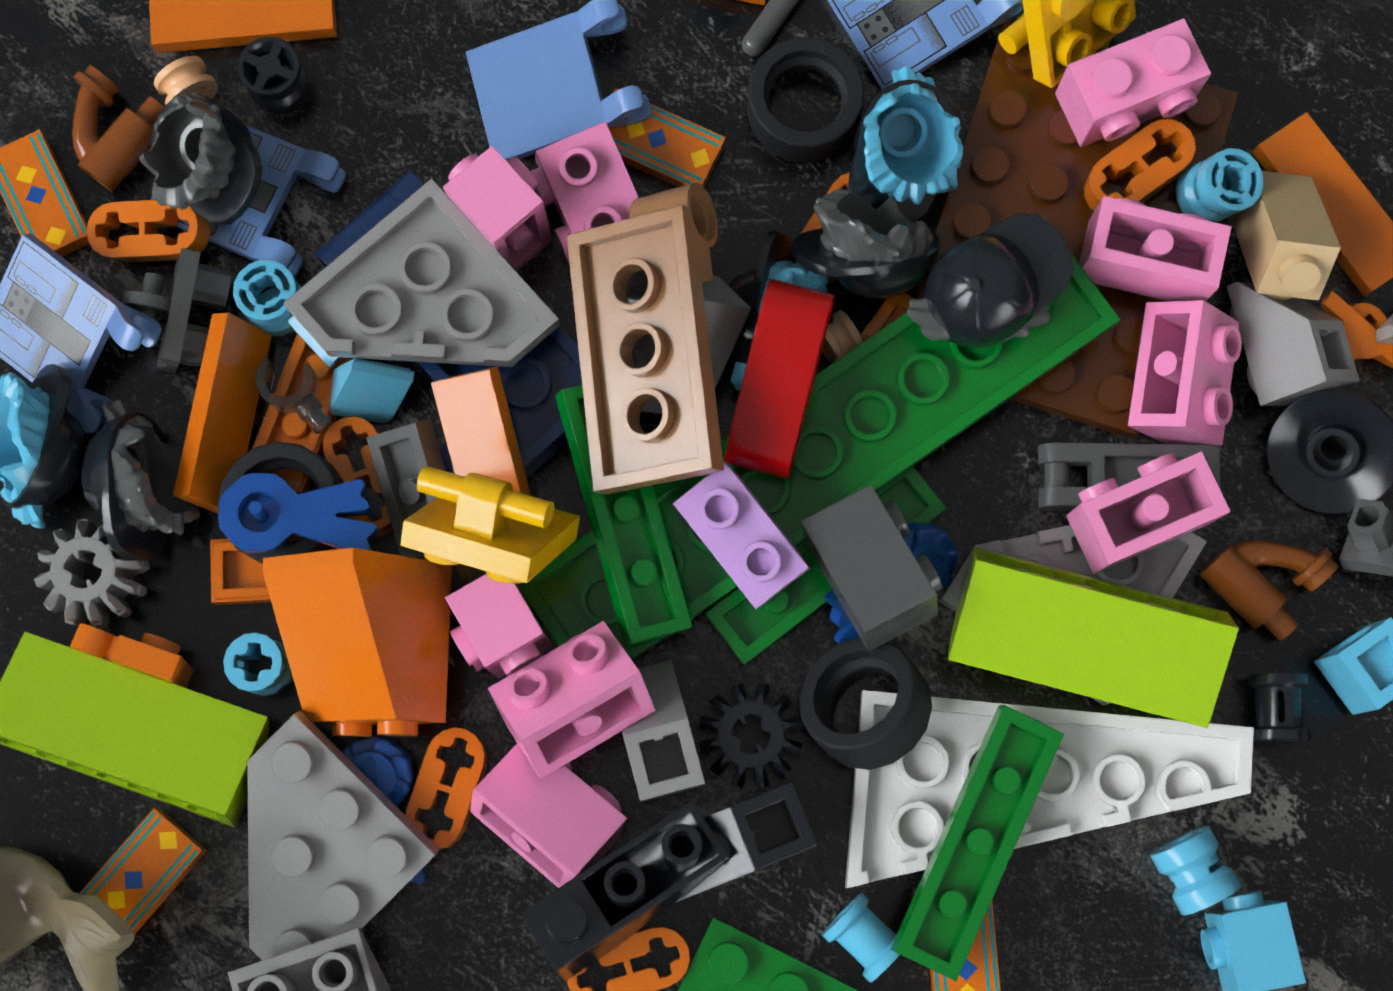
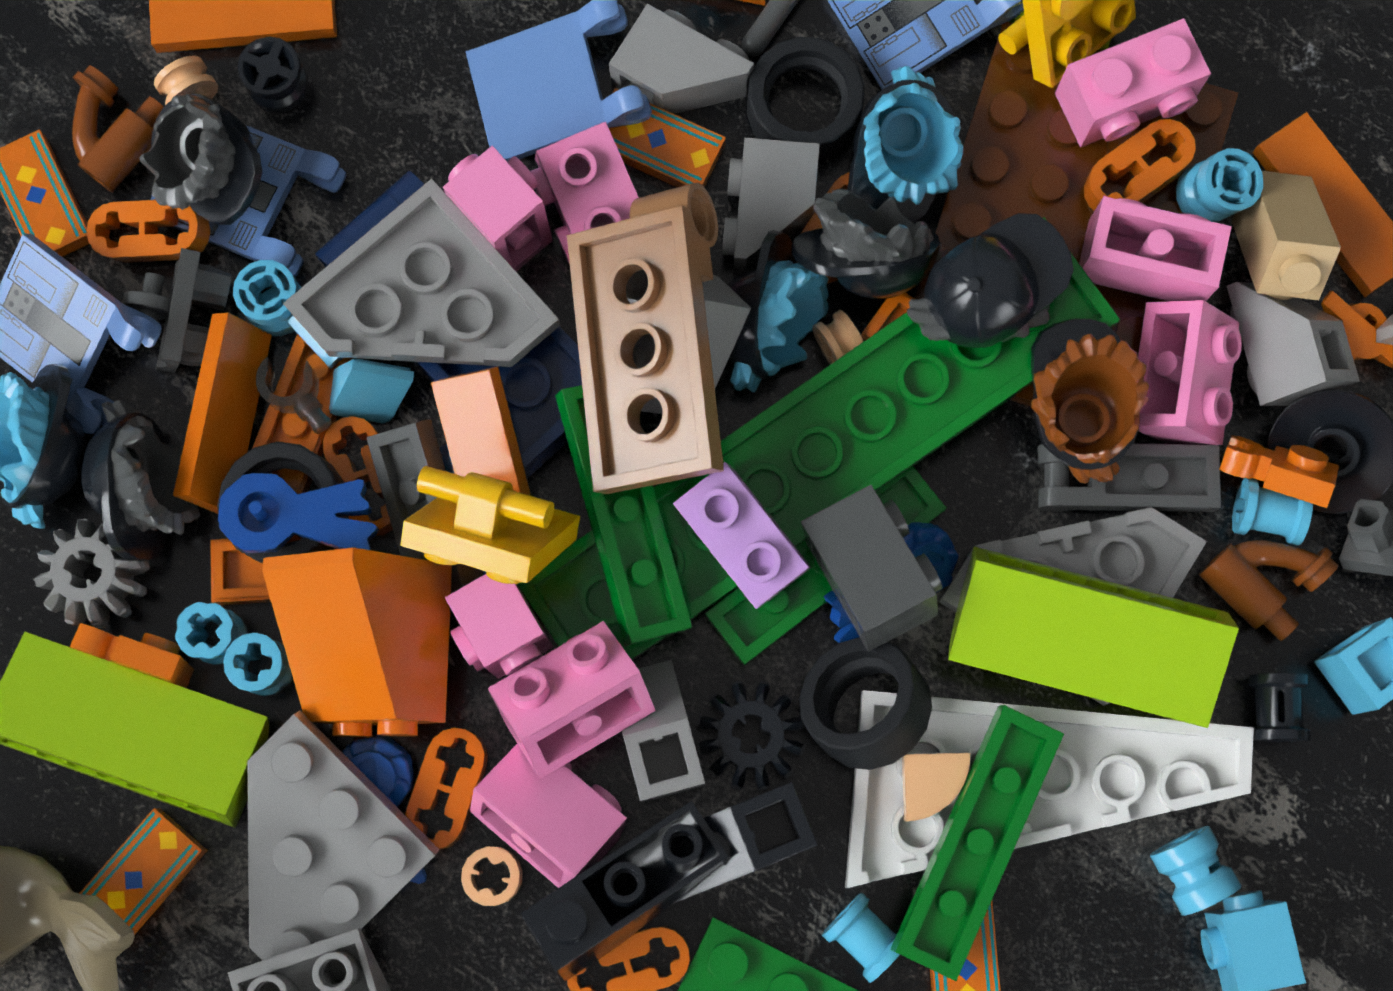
red beam [724,279,835,479] -> none
bright pink brick [1066,451,1231,574] -> none
none -> medium azure bush [175,602,248,666]
none -> light nougat bush [461,846,523,906]
none -> light grey slope [609,4,754,114]
none -> light grey slope [722,138,820,276]
none -> light nougat tile [902,753,970,822]
none -> dark orange hair [1031,319,1150,483]
none -> orange plate [1219,435,1339,508]
none -> medium azure bush [1232,478,1313,546]

